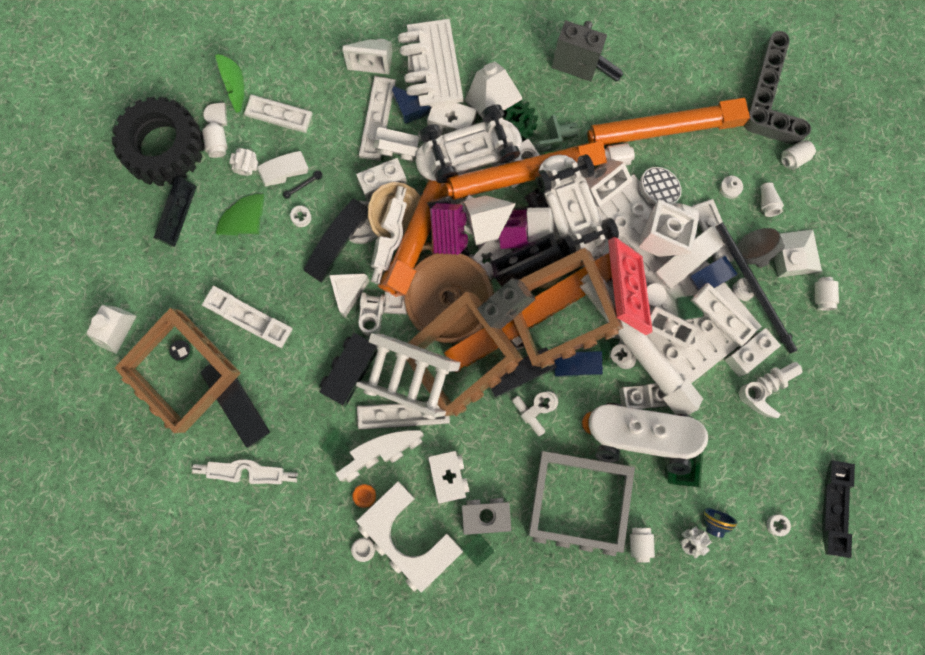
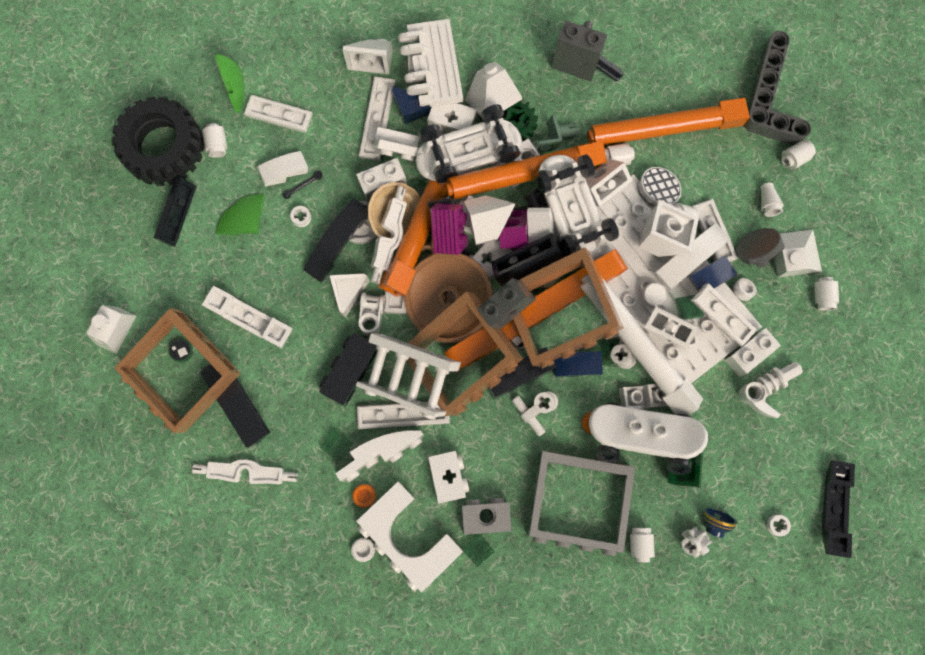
white tile [204,103,227,126] -> none
white gear [229,148,258,176] -> none
coral tile [608,237,653,335] -> none
black bar [715,222,798,354] -> none
white tile [720,176,743,199] -> none

